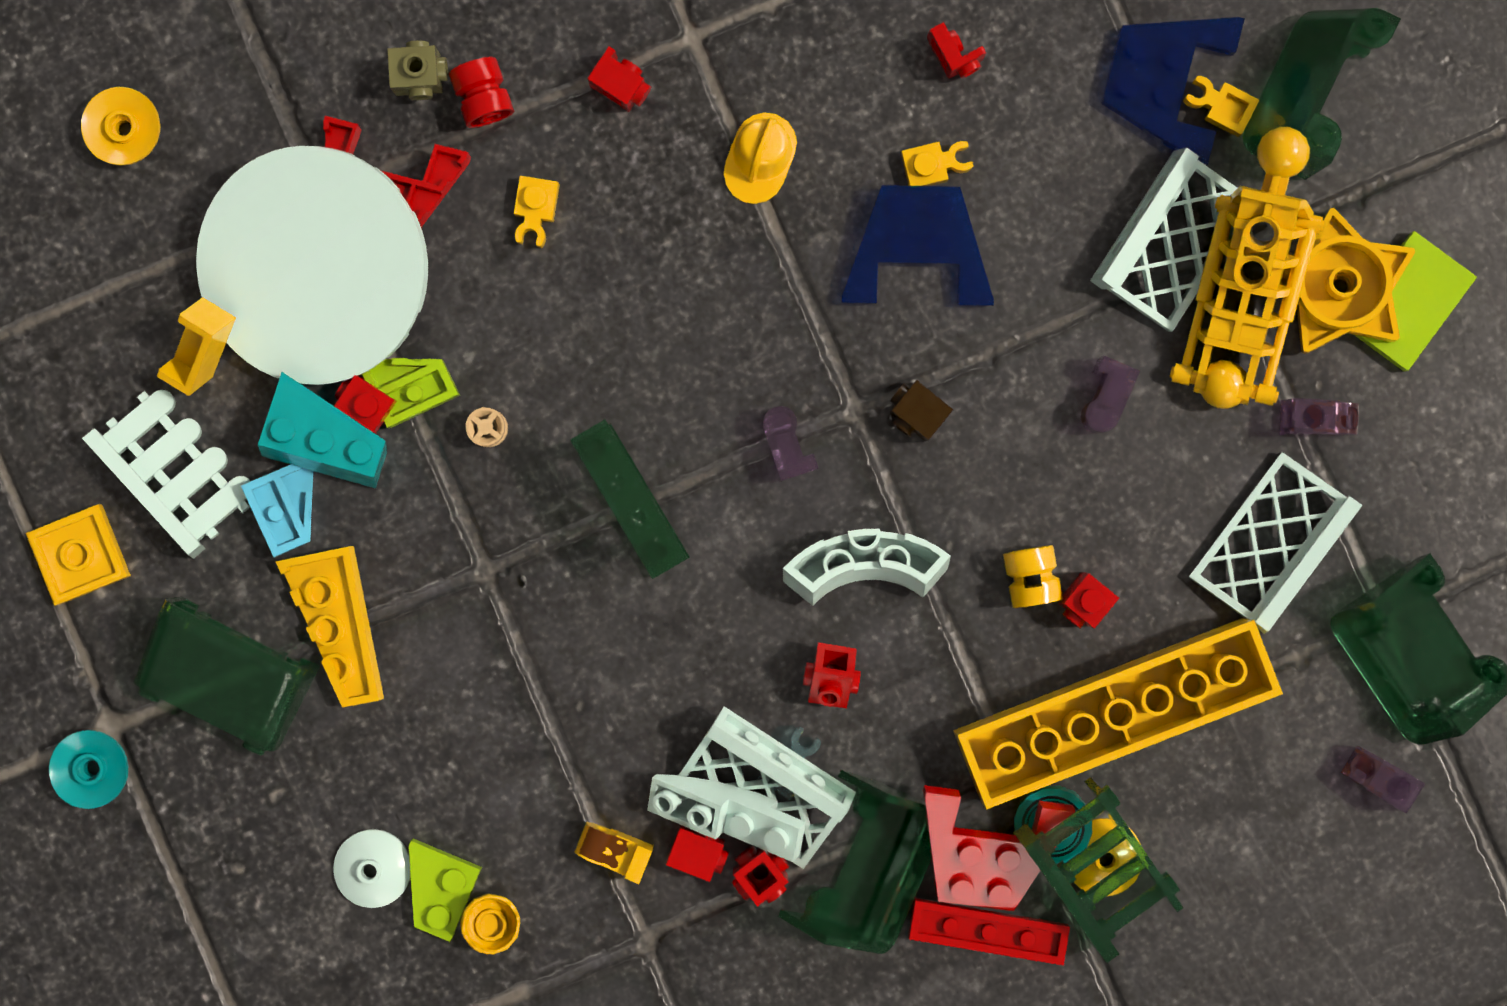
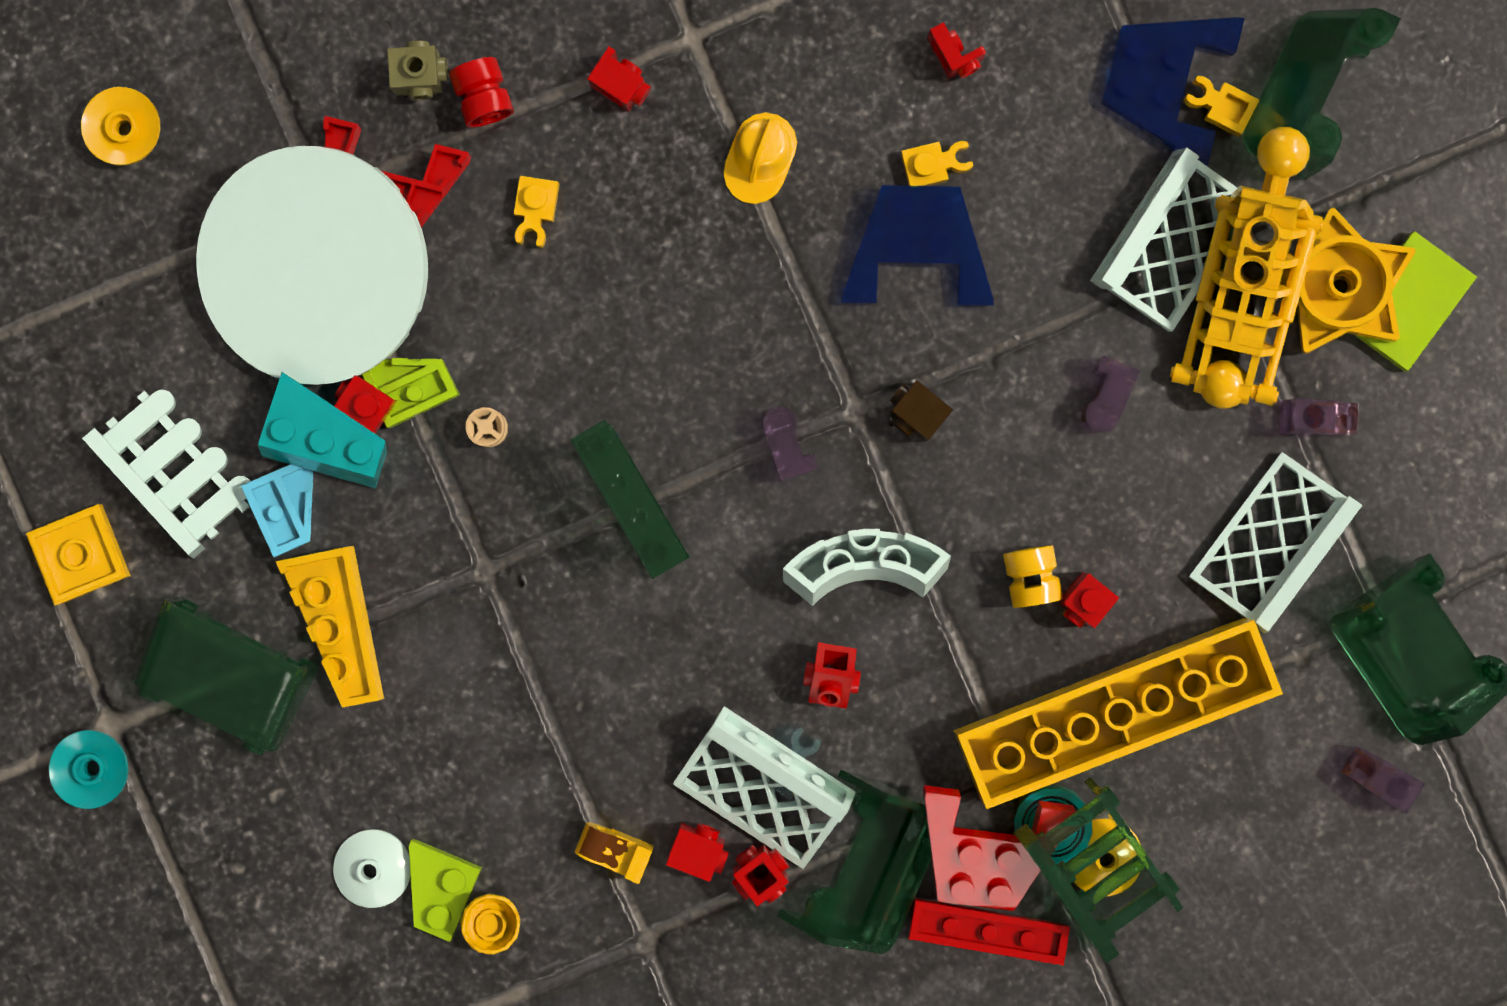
yellow panel [157,297,236,396] -> none
light aqua slope [647,774,806,862] -> none

